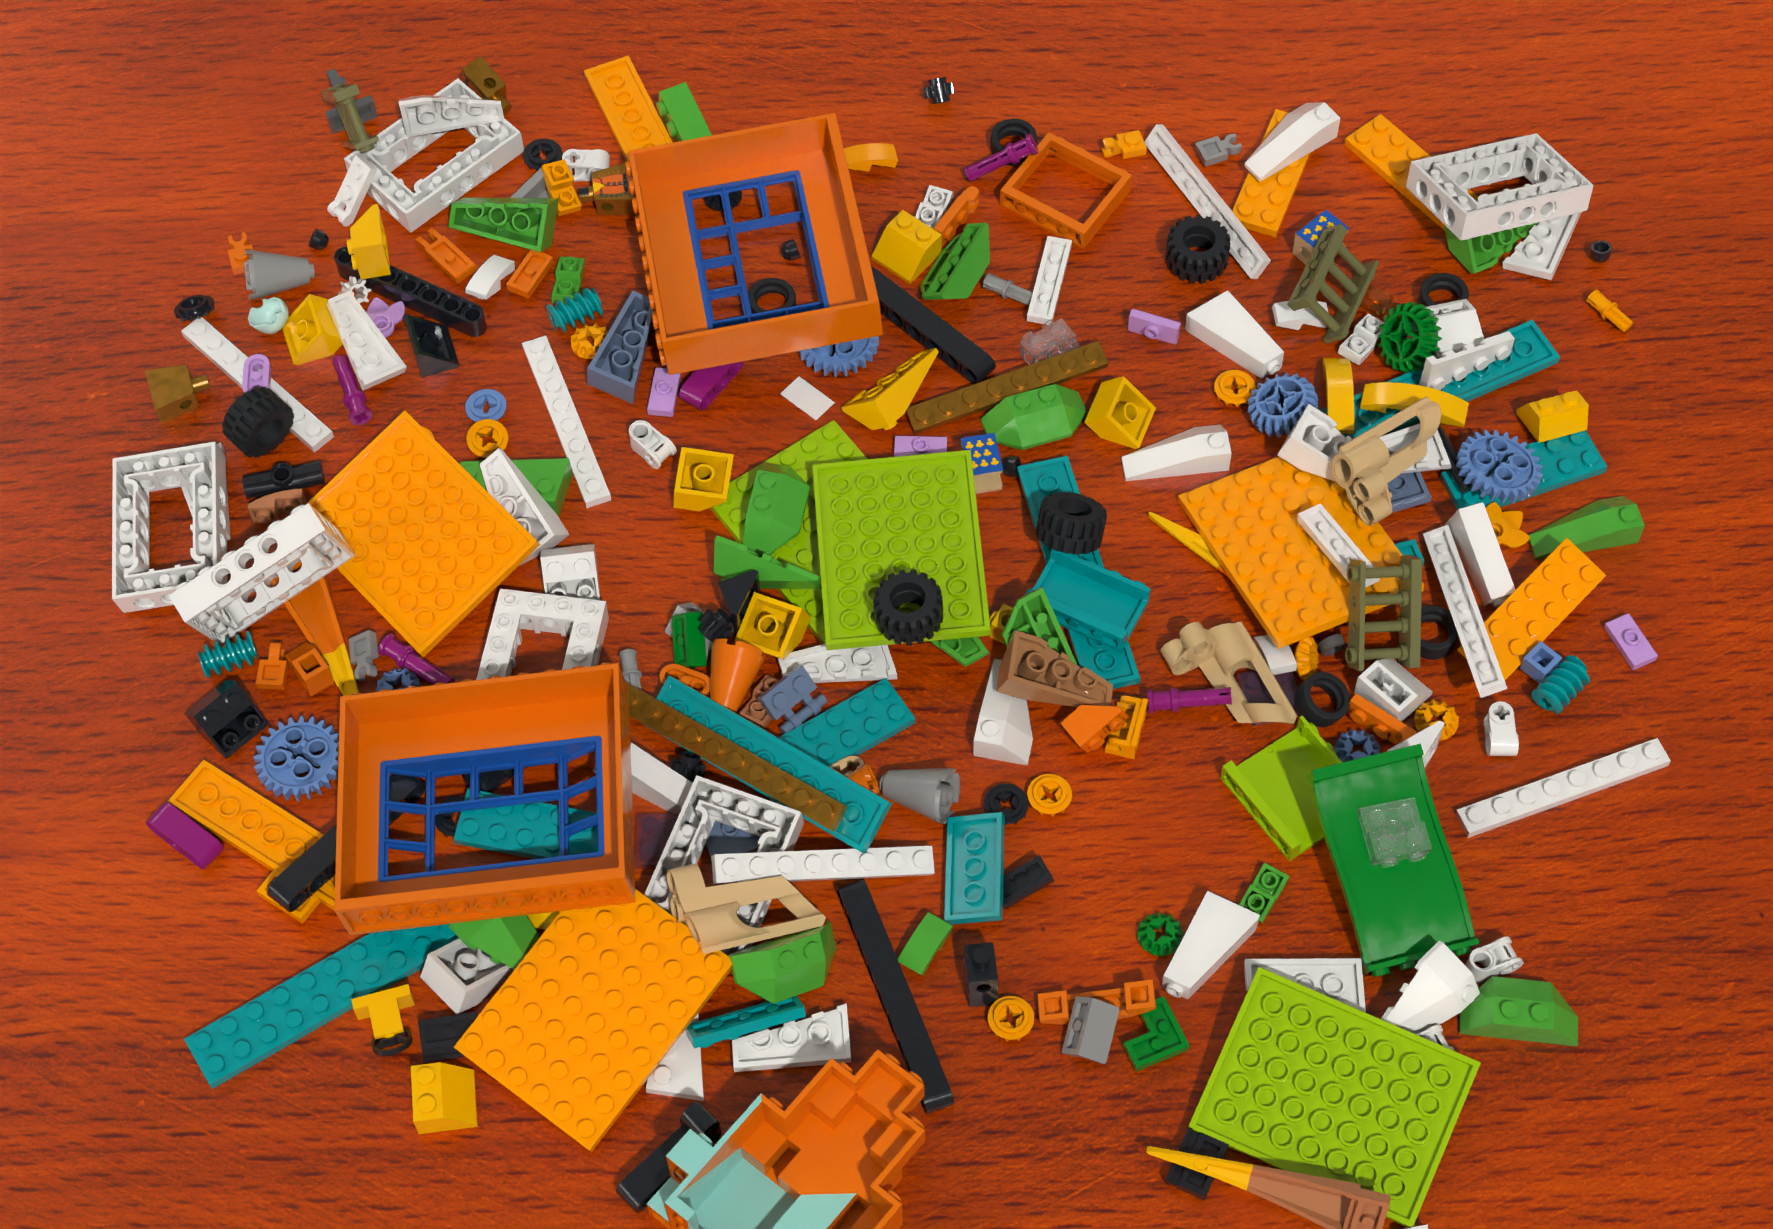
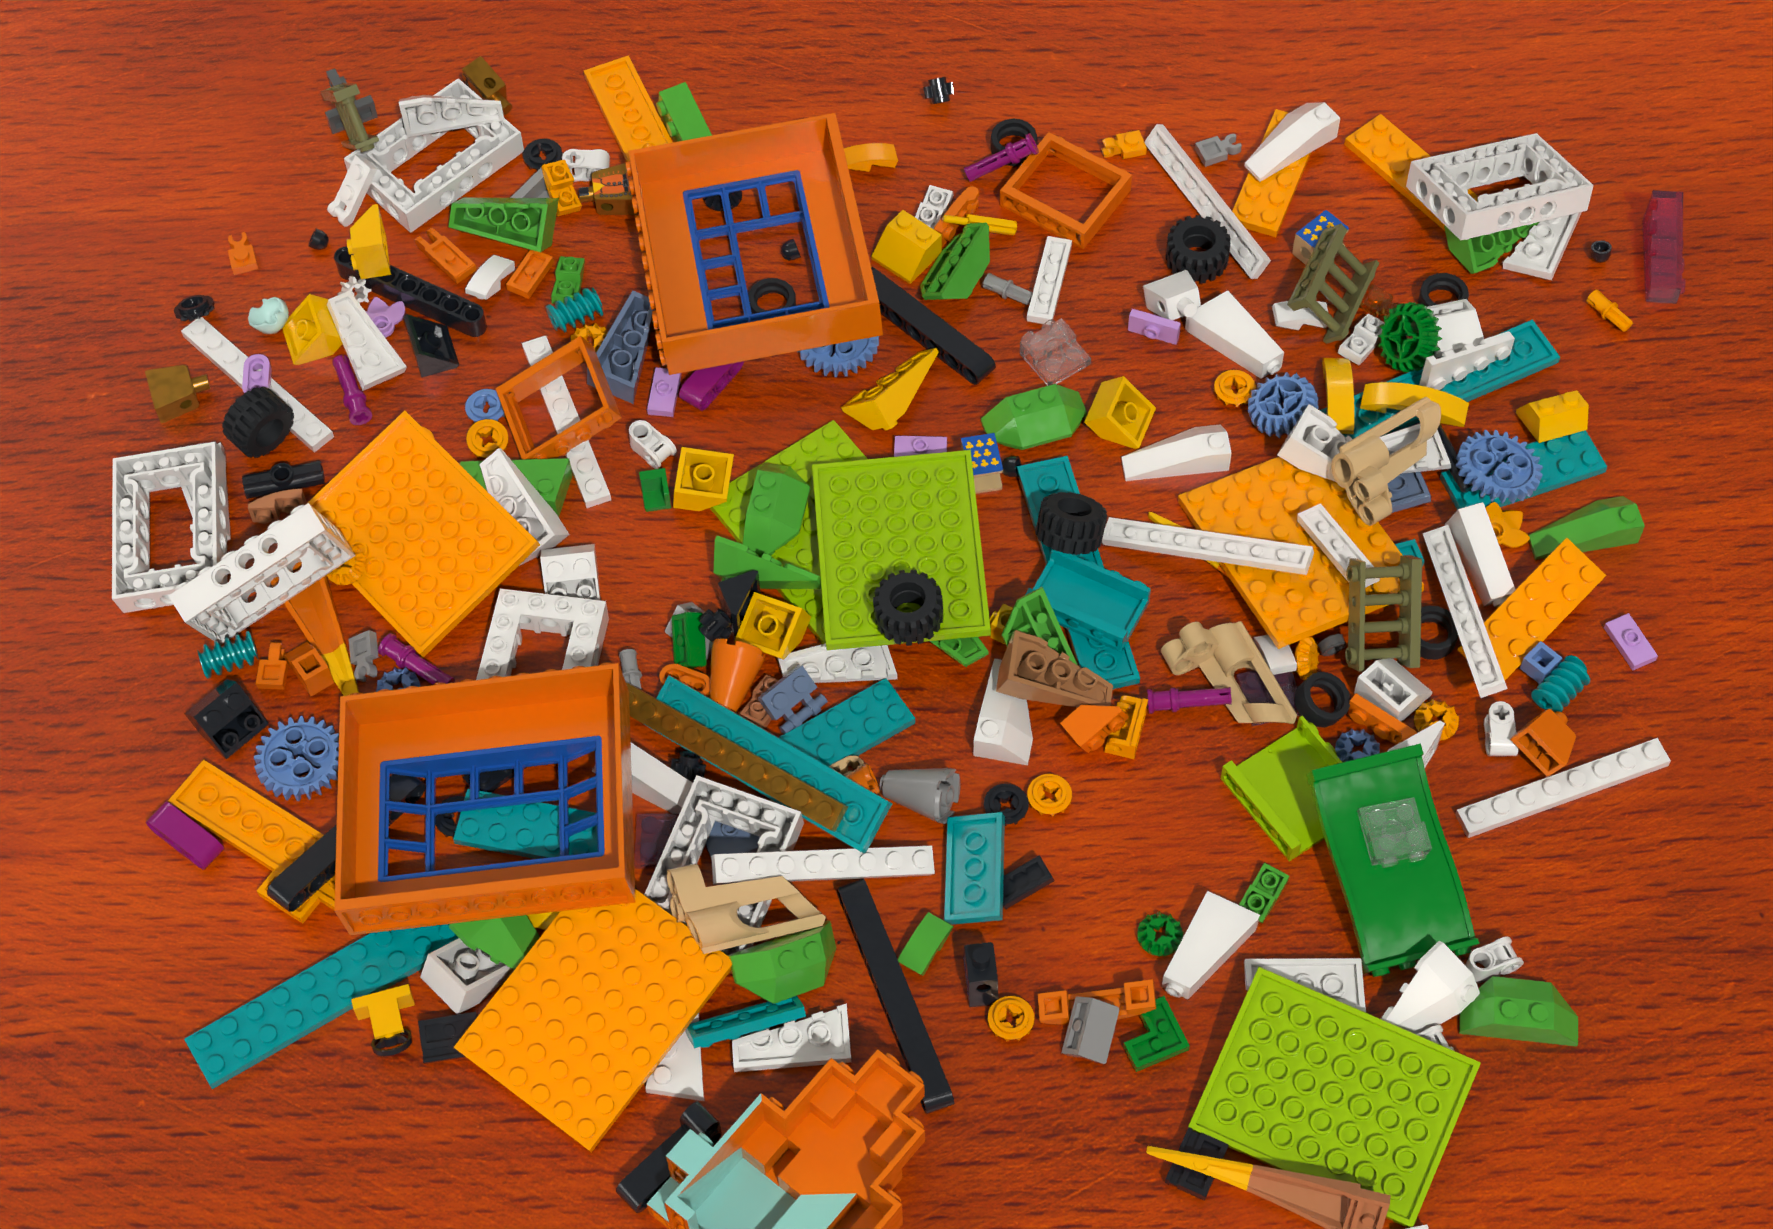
light grey cone [244,249,314,300] -> none
yellow slope [411,1062,478,1134] -> none
white sticker [780,376,835,420] -> none
pearl gold plate [906,341,1108,435] -> none
none -> light orange gear [326,545,366,585]
none -> orange window [495,336,622,460]
none -> green panel [639,468,671,512]
none -> yellow axle [942,214,1017,236]
none -> white plate [1102,517,1314,575]
none -> white torso [1143,270,1201,320]
none -> orange torso [1510,709,1576,777]
none -> clear pink wedge [1642,190,1685,304]

